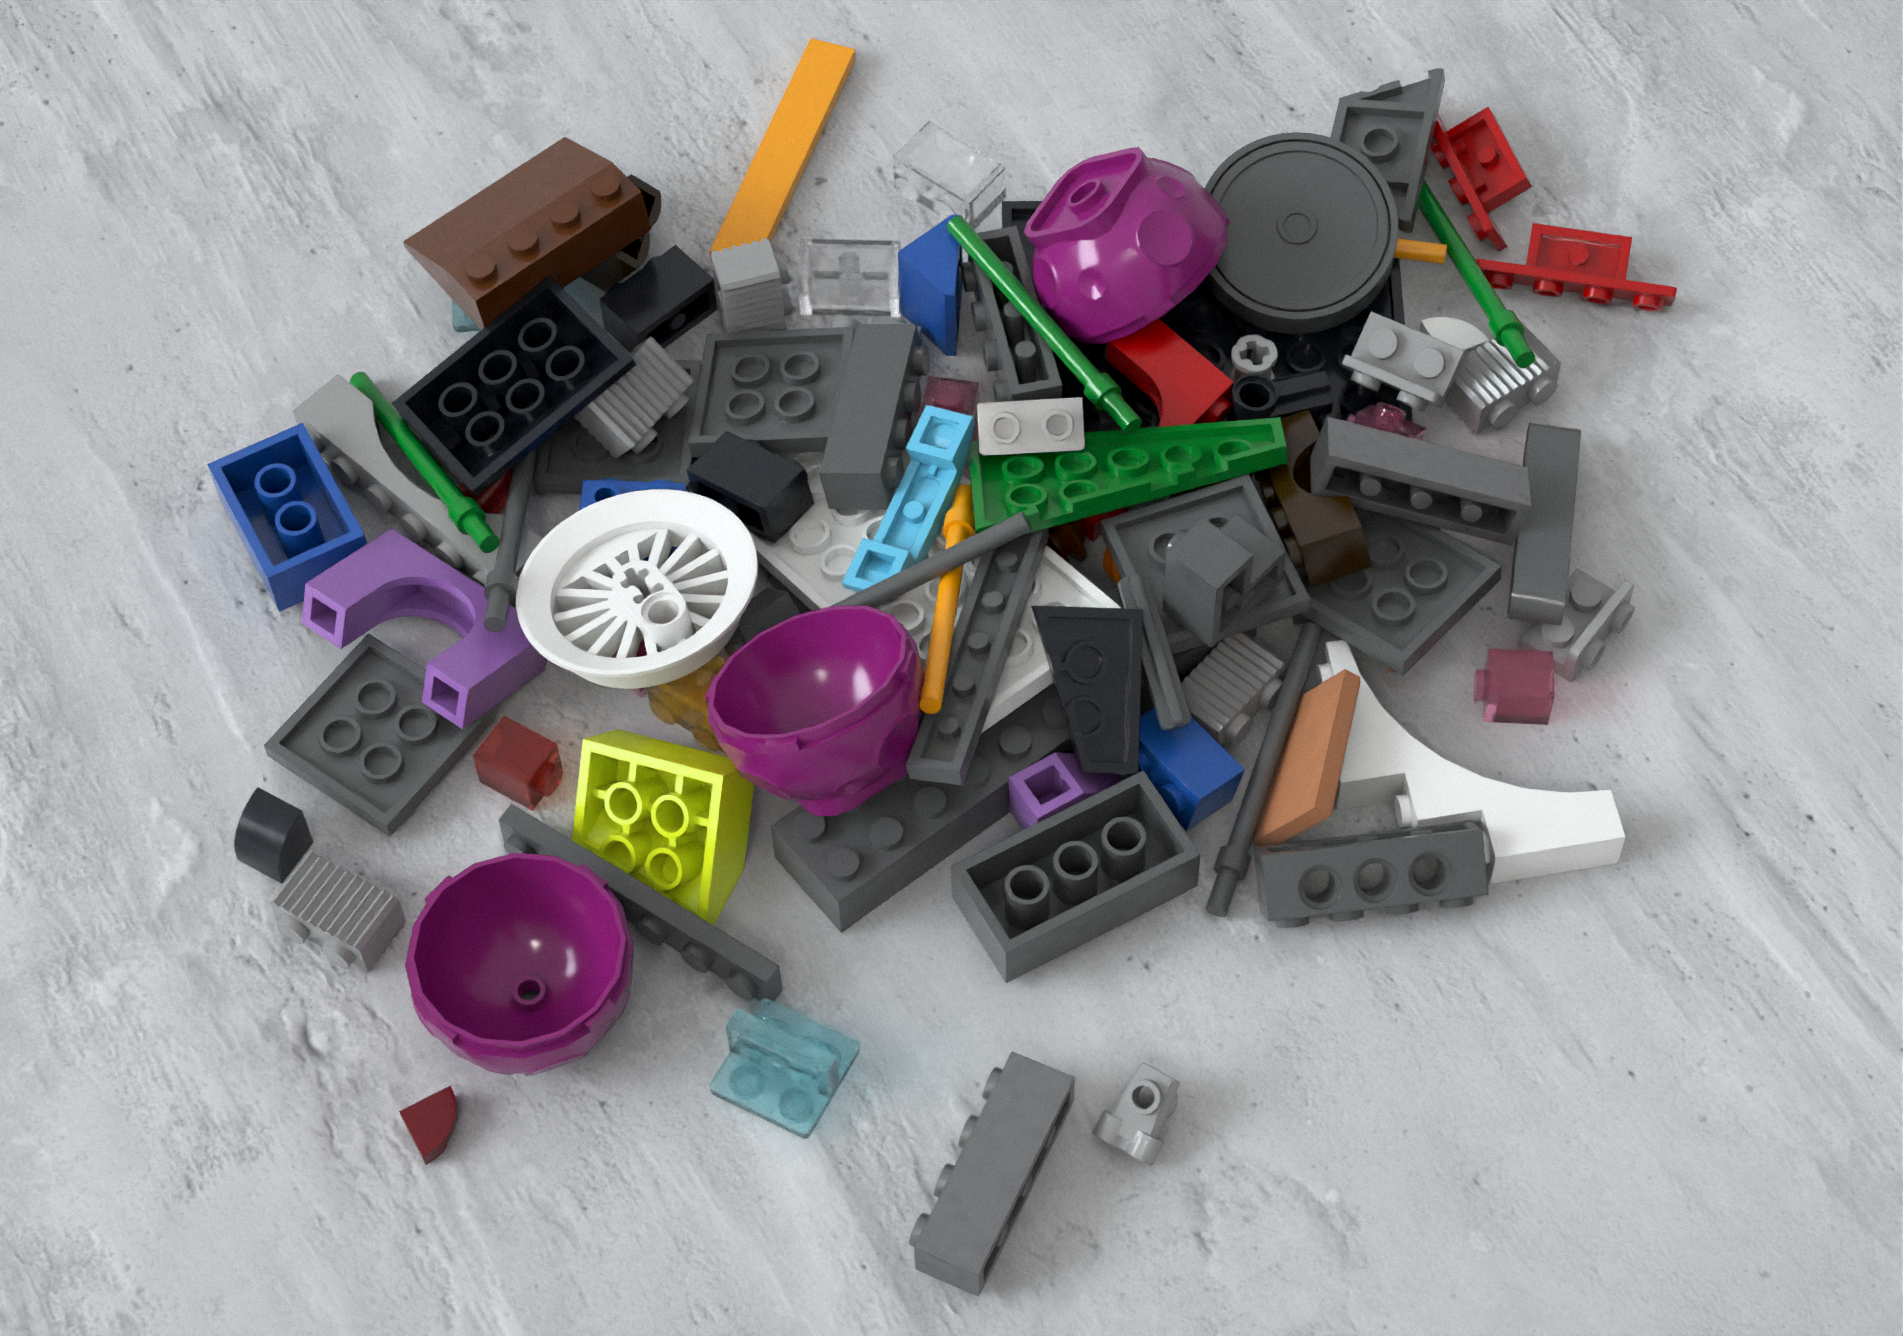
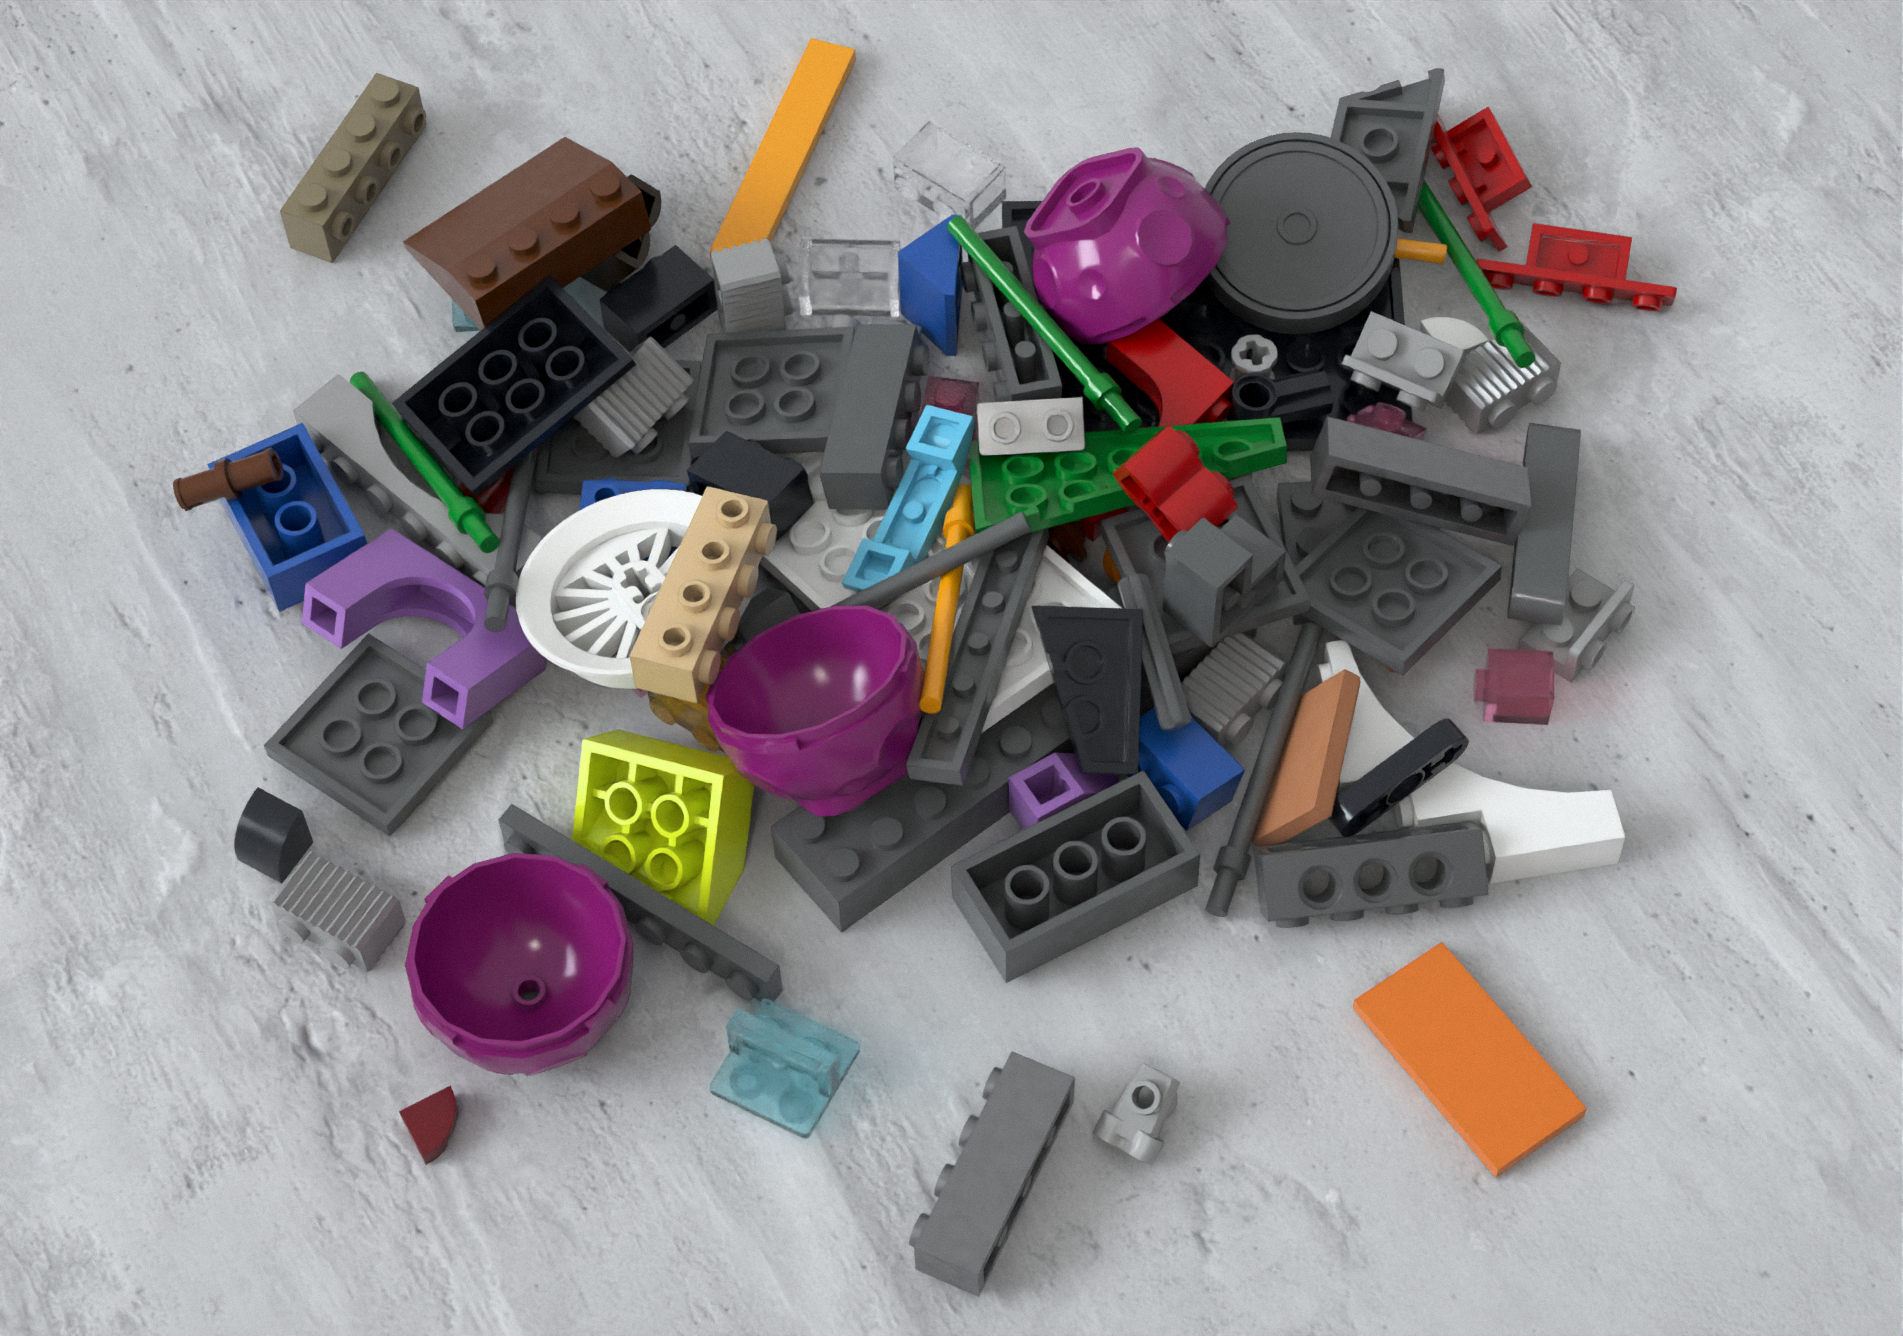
clear red brick [473,716,563,811] -> none
dark brown arch [1253,409,1372,587] -> none
none -> reddish brown pin [173,448,284,511]
none -> dark tan brick [280,73,427,263]
none -> tan brick [629,486,777,703]
none -> red brick [1112,426,1239,542]
none -> black beam [1328,718,1469,837]
none -> orange tile [1353,942,1587,1178]

